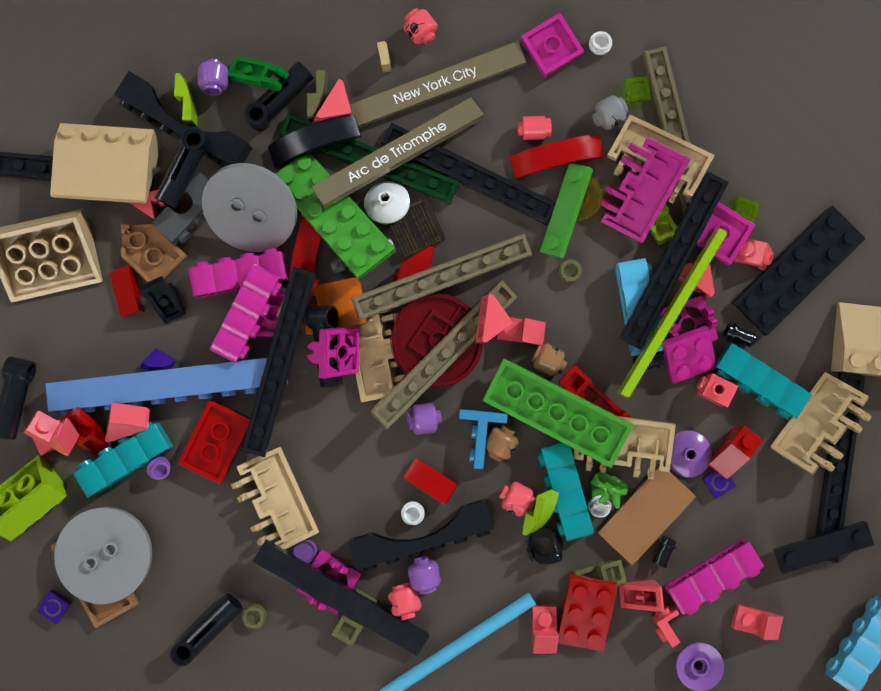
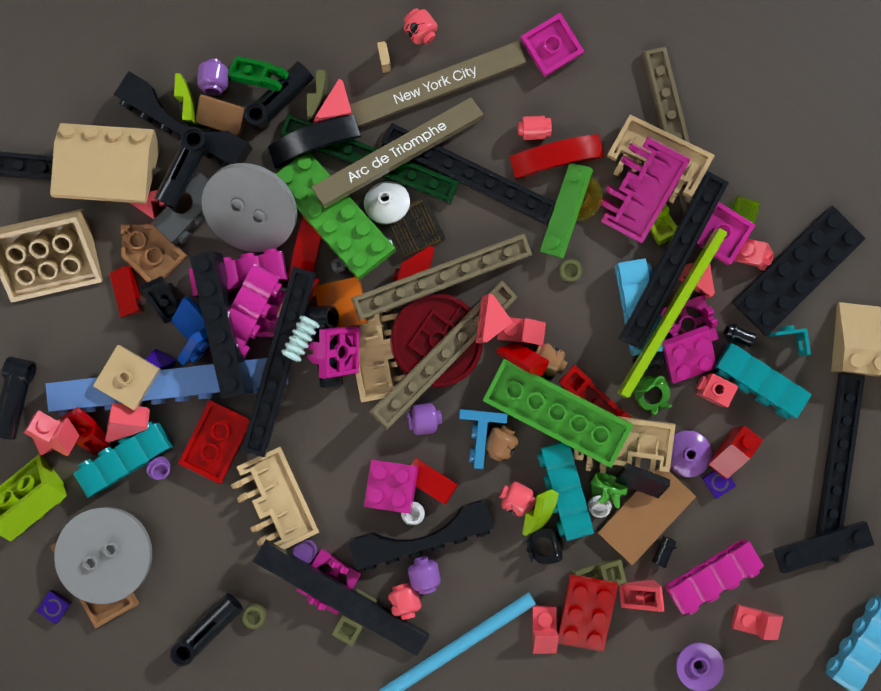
white plate [589,31,612,55] -> none
light grey head [592,95,629,130] -> none
clear neon green tile [623,76,651,104] -> none
coral bracket [652,605,681,648] -> none
tan hinge [770,372,872,475] -> none
none -> tan plate [93,345,161,410]
none -> blue bracket [171,296,210,366]
none -> black arch [190,251,254,399]
none -> medium nougat slope [196,94,245,136]
none -> light aqua piece [281,315,320,362]
none -> dark pink plate [364,460,418,514]
none -> red slope [496,342,549,376]
none -> black tile [615,463,670,499]
none -> bright green piece [634,375,672,416]
none -> teal bracket [768,325,811,356]

